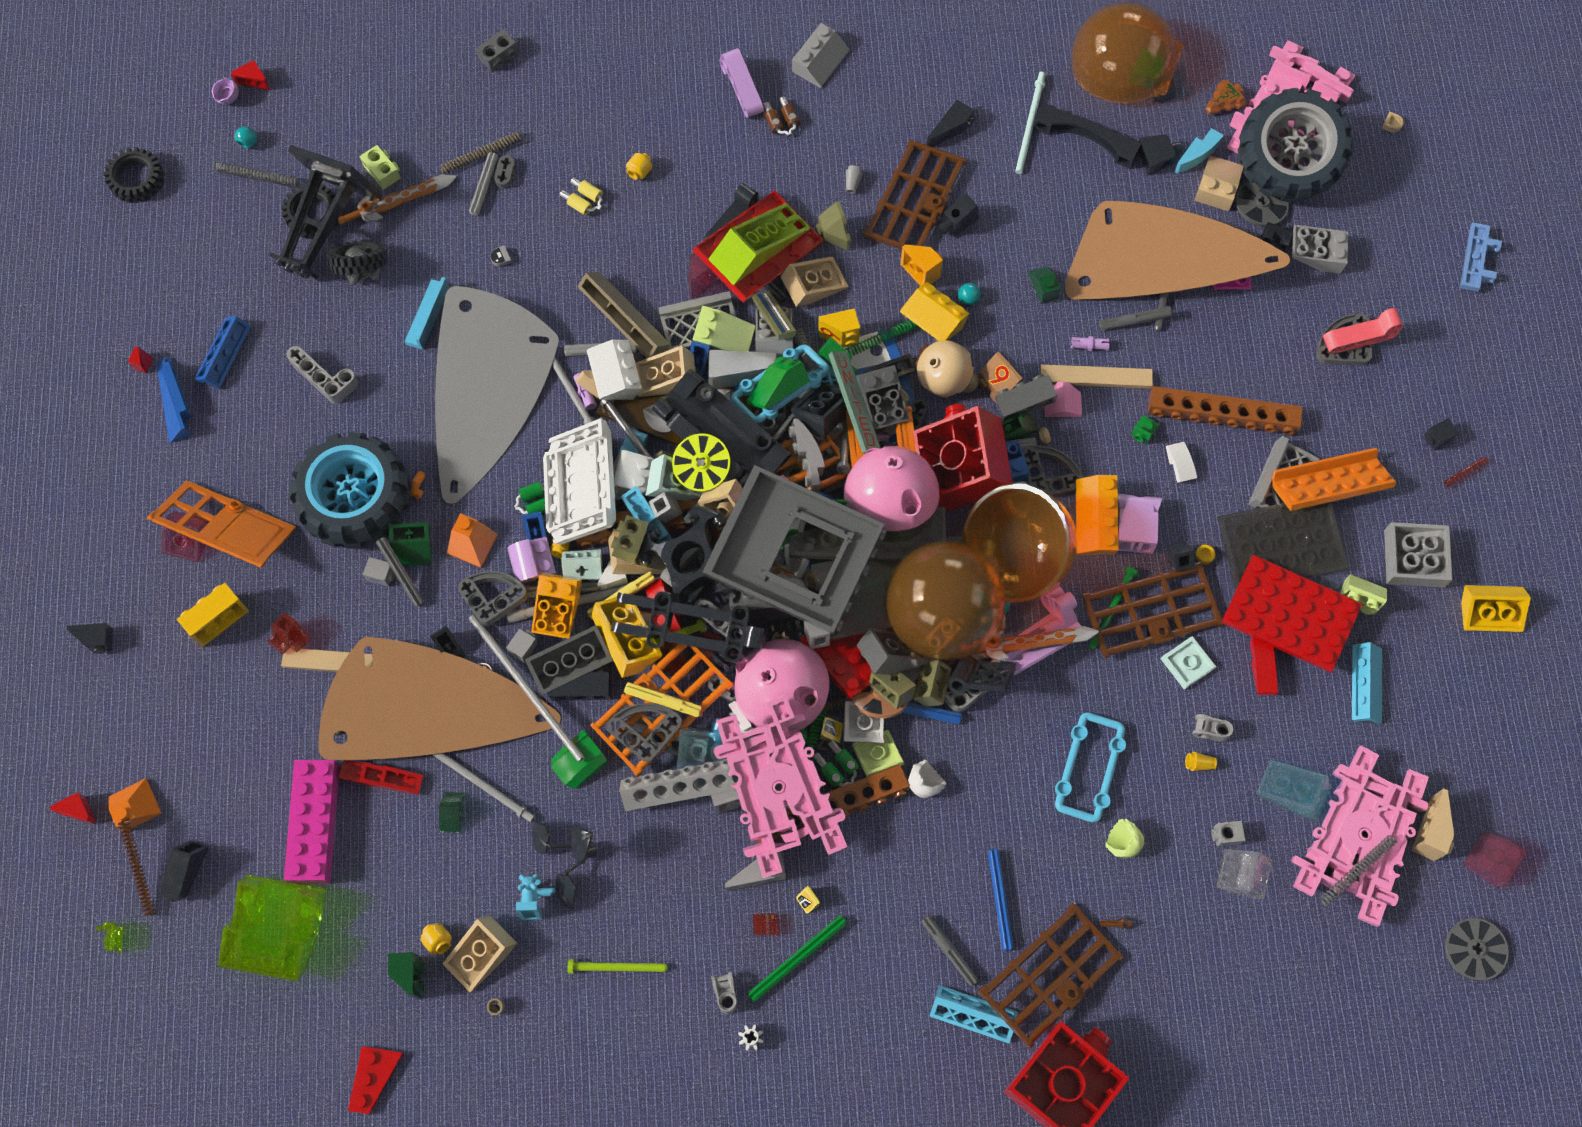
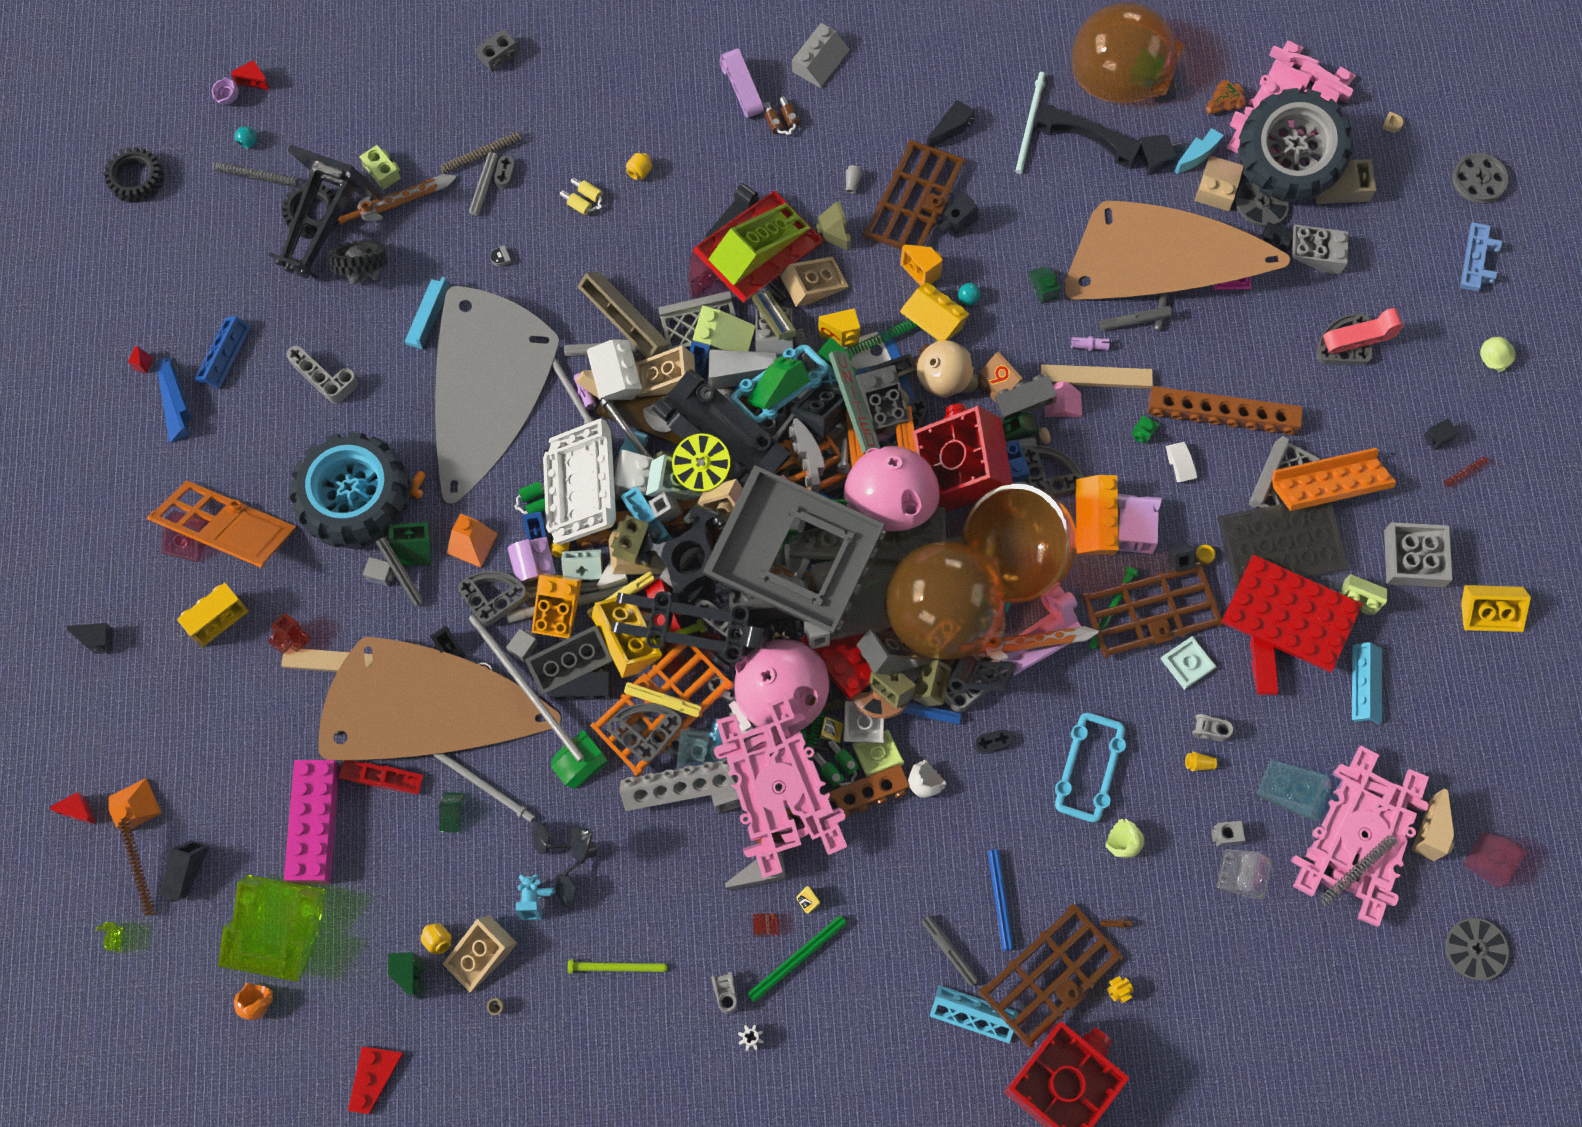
none -> orange hair [234,983,274,1020]
none -> black beam [974,730,1012,754]
none -> yellow gear [1107,976,1134,1003]
none -> dark tan slope [1316,159,1376,204]
none -> dark grey wedge [1452,153,1508,203]
none -> yellowish green hair [1480,337,1516,372]

